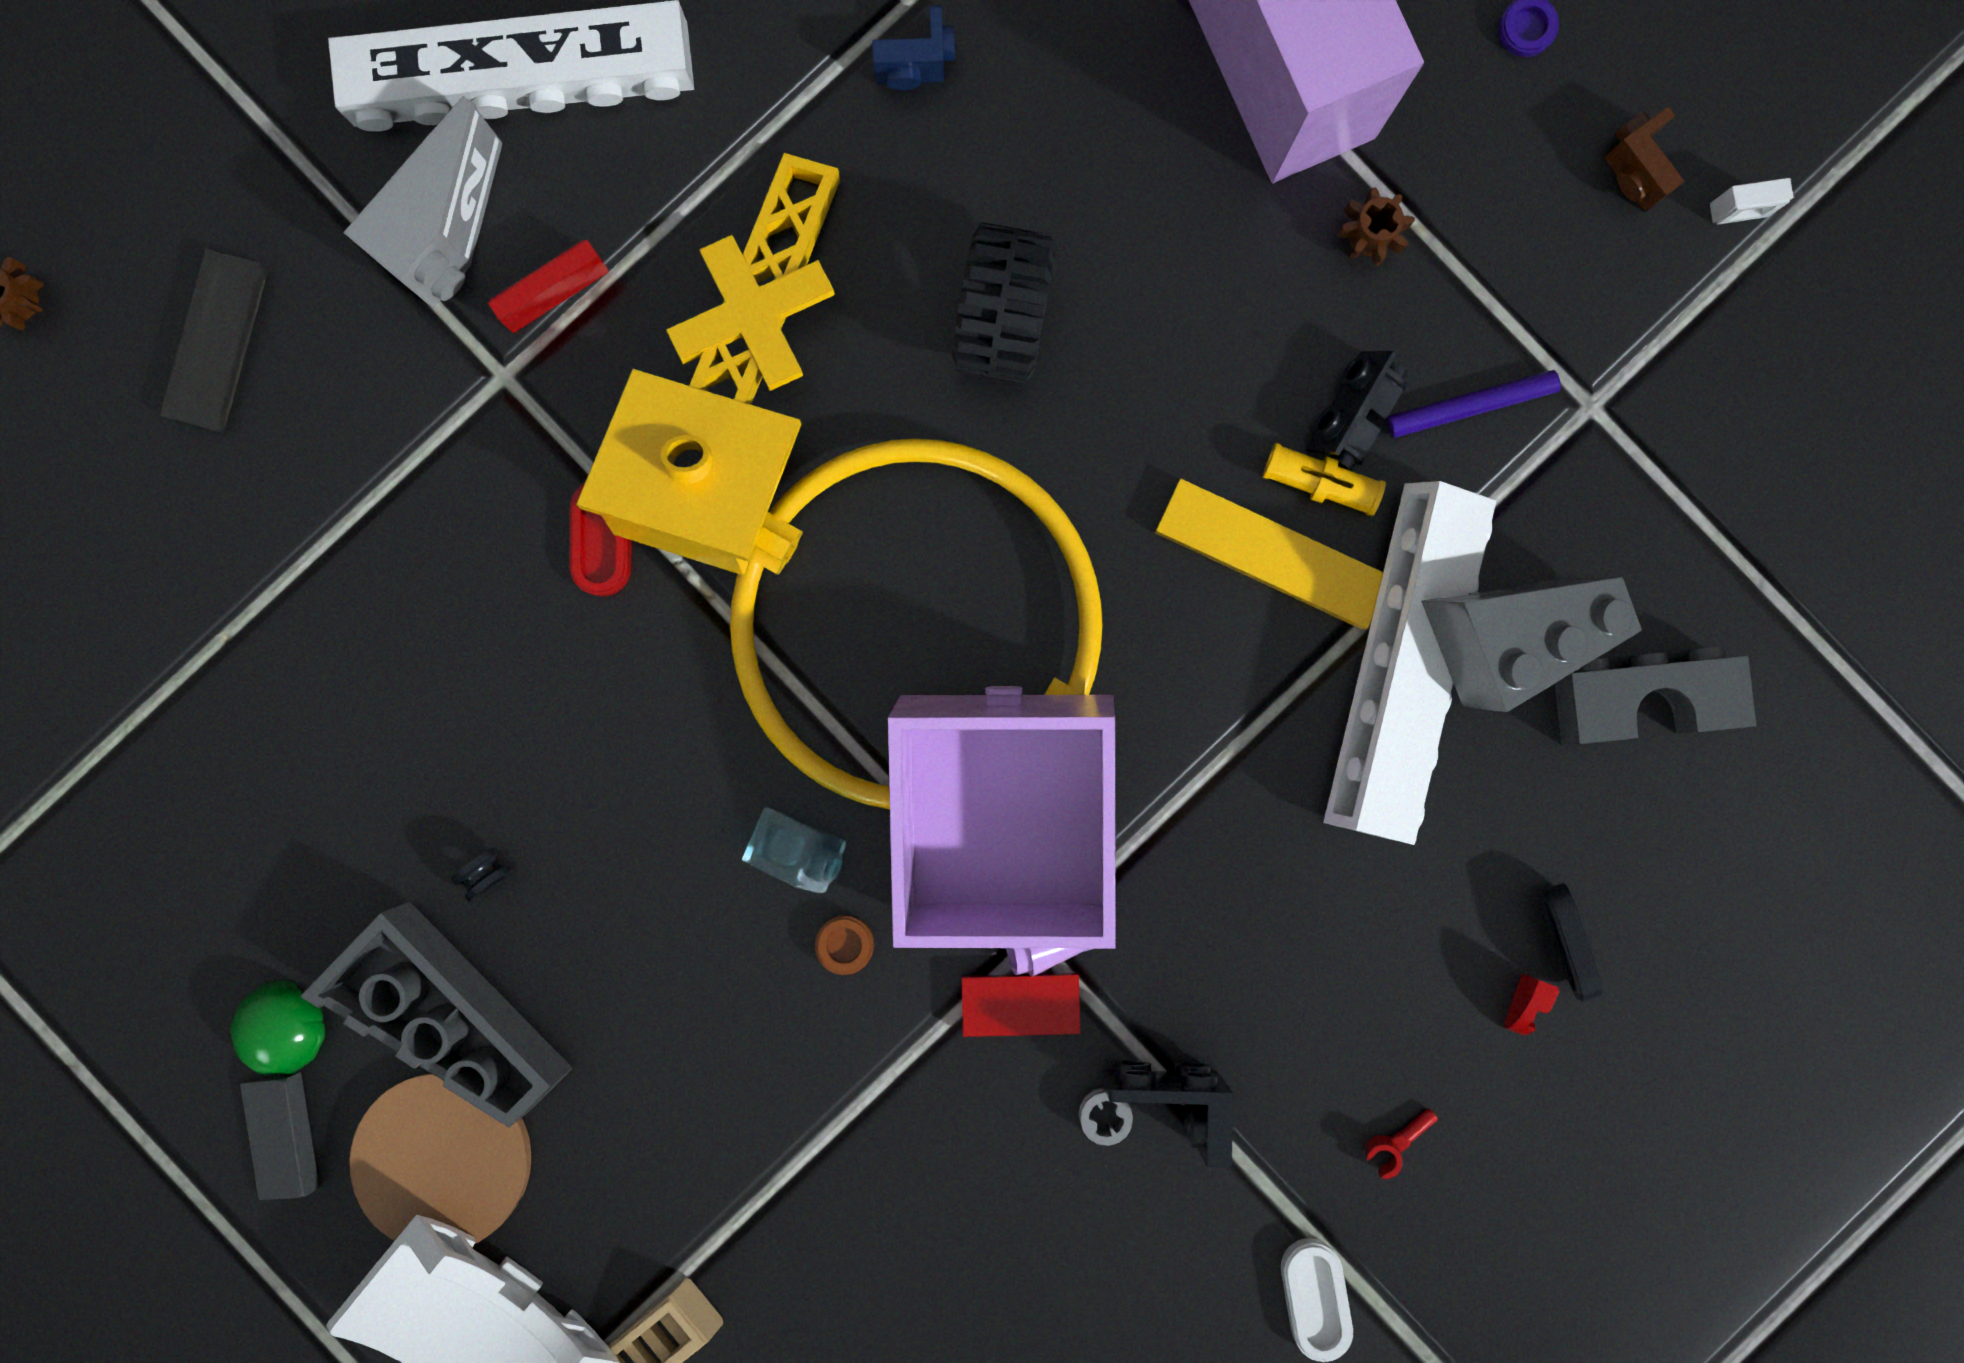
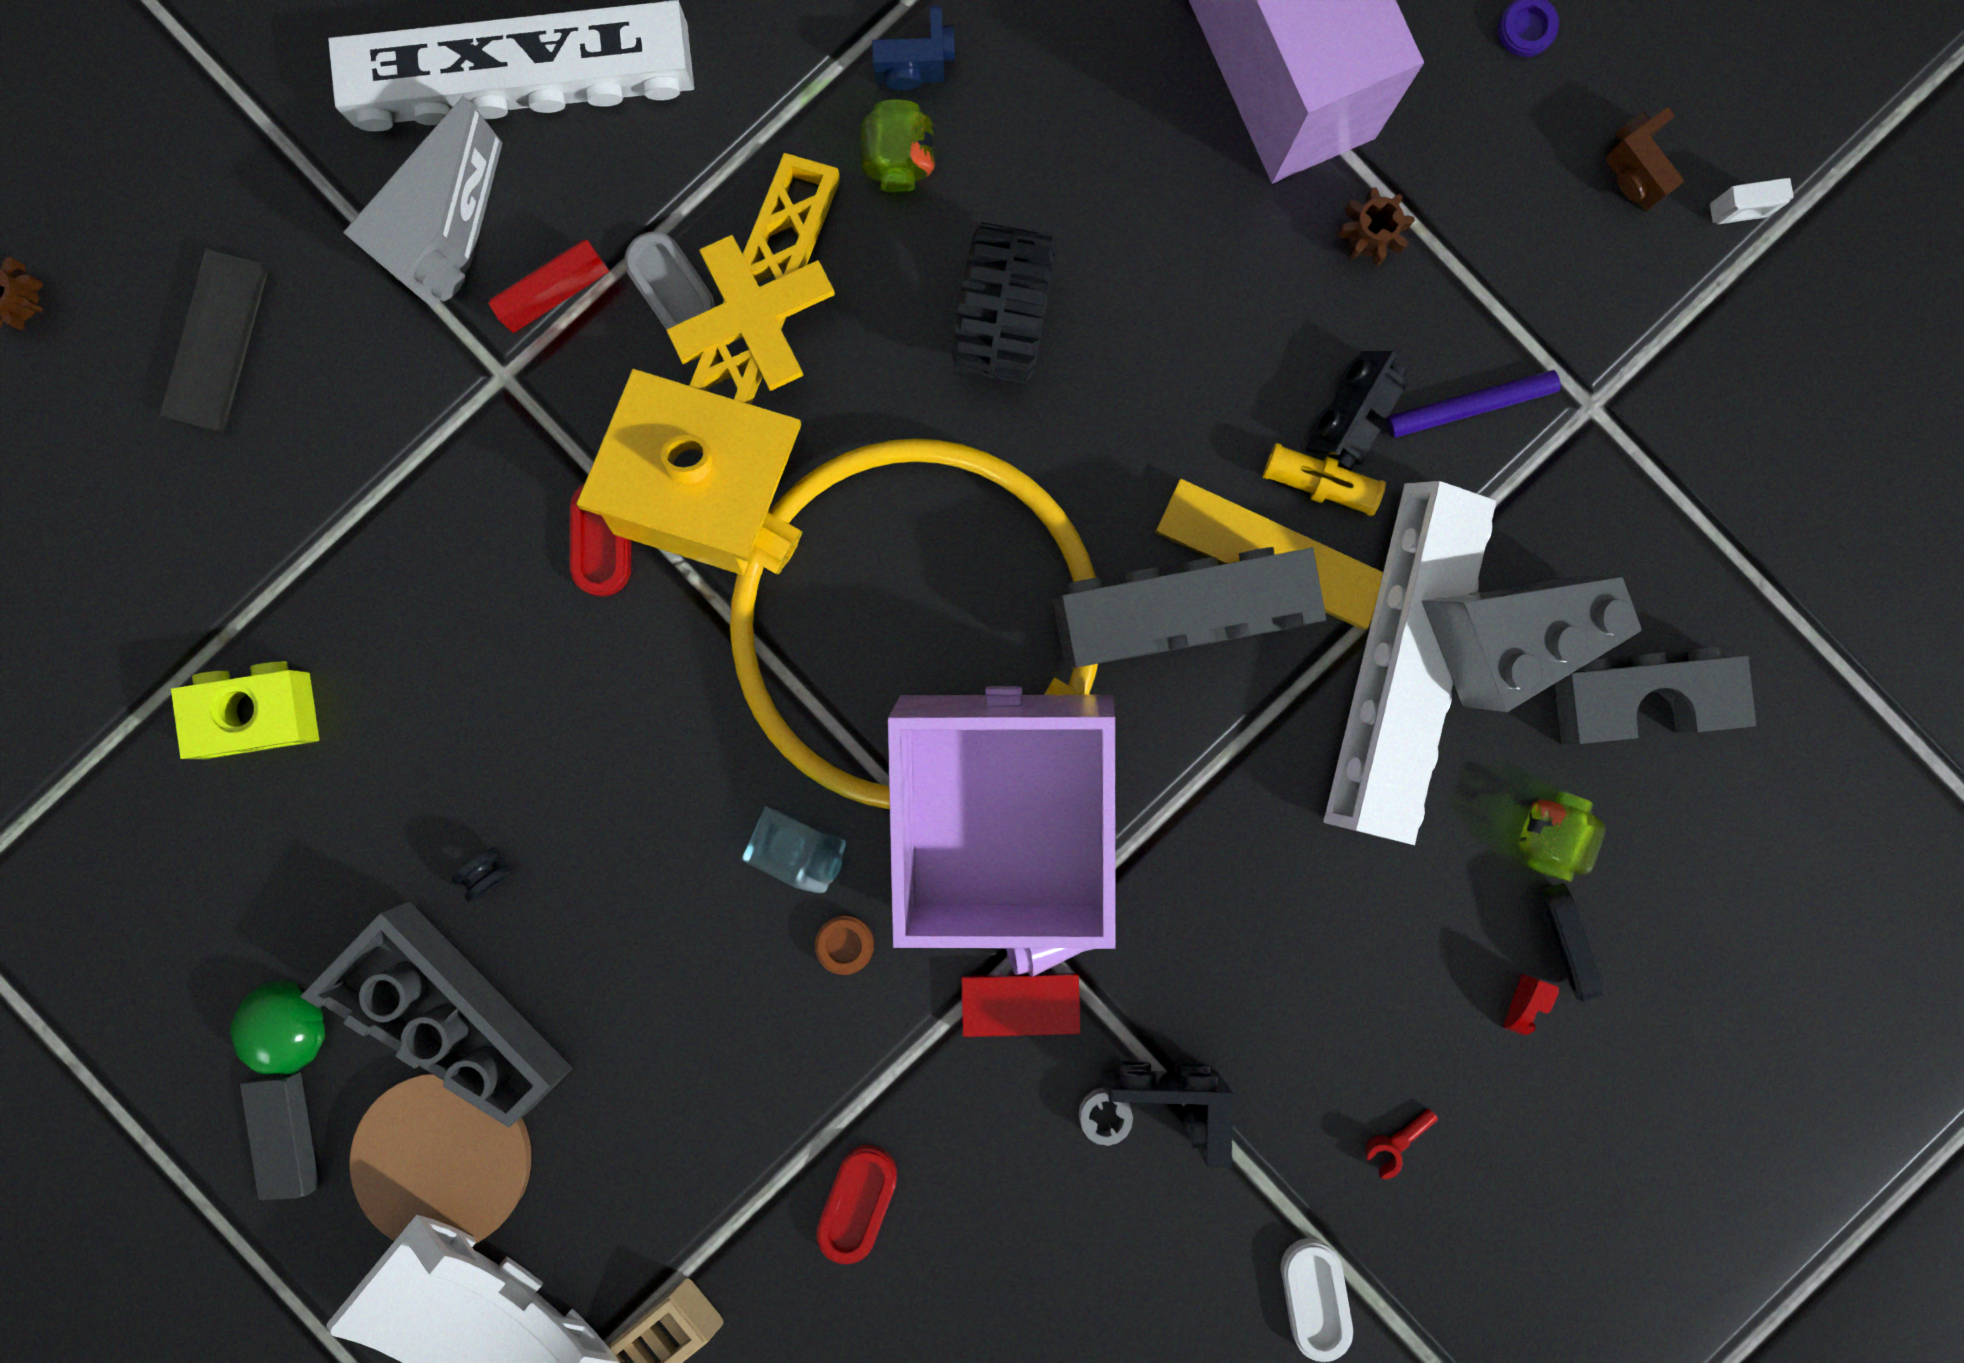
none -> neon yellow brick [171,662,319,759]
none -> light grey tile [625,232,717,329]
none -> red tile [816,1145,897,1264]
none -> clear neon green head [859,99,935,193]
none -> dark grey wedge [1052,547,1327,670]
none -> clear neon green head [1518,791,1607,883]

